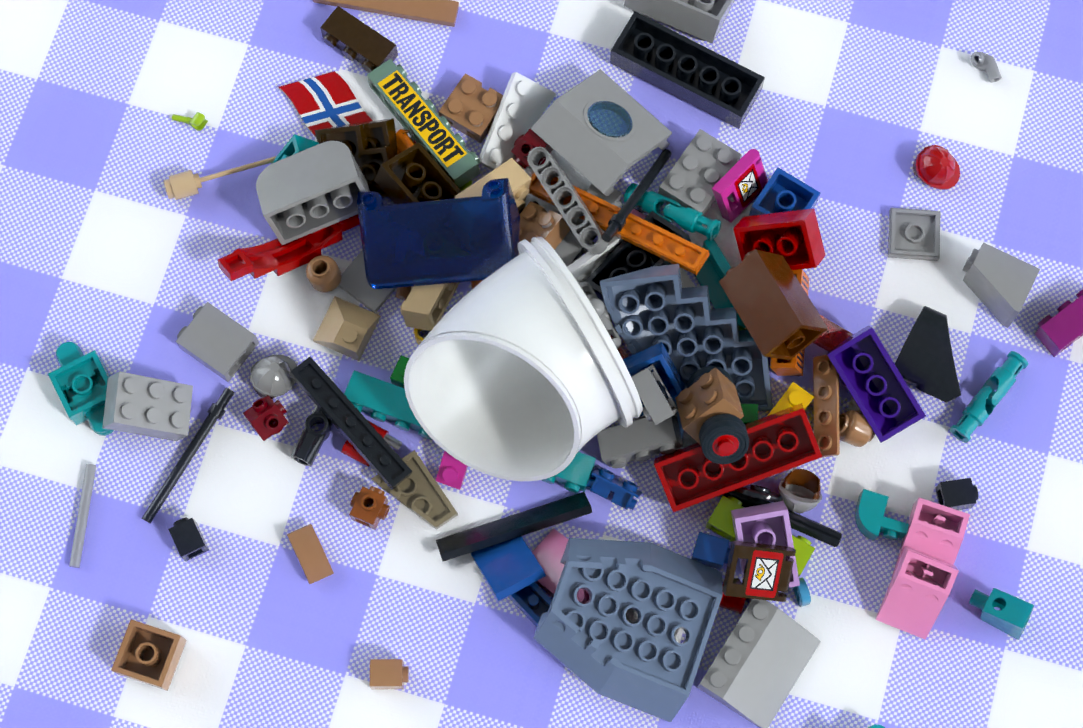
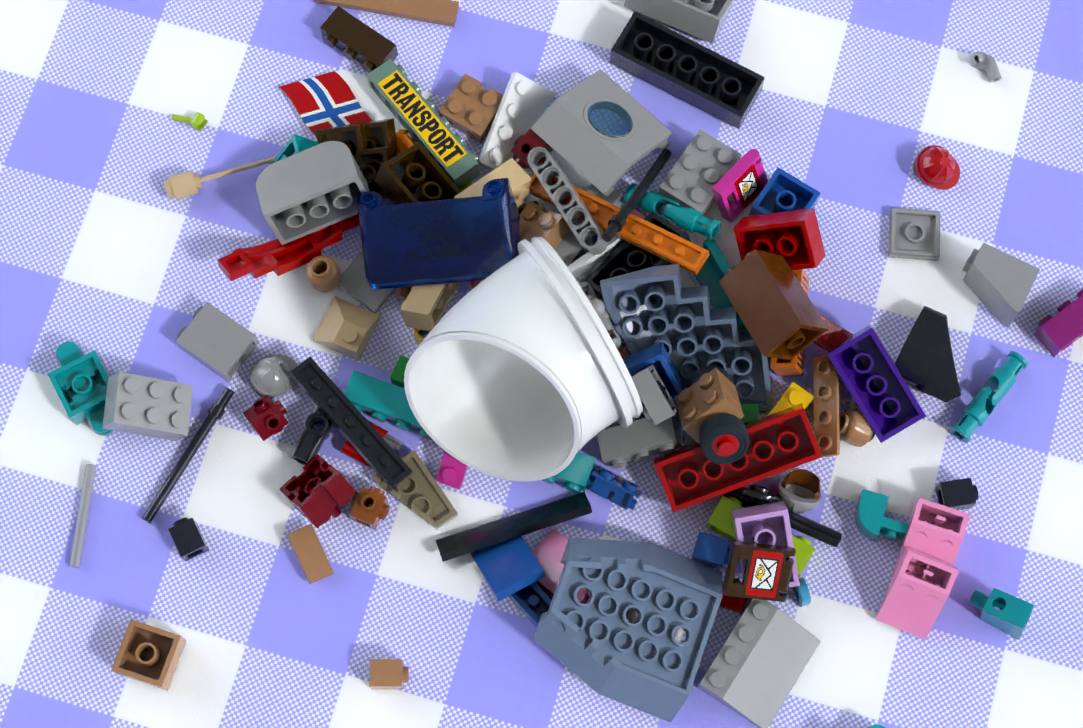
none -> dark red brick [279,454,356,529]

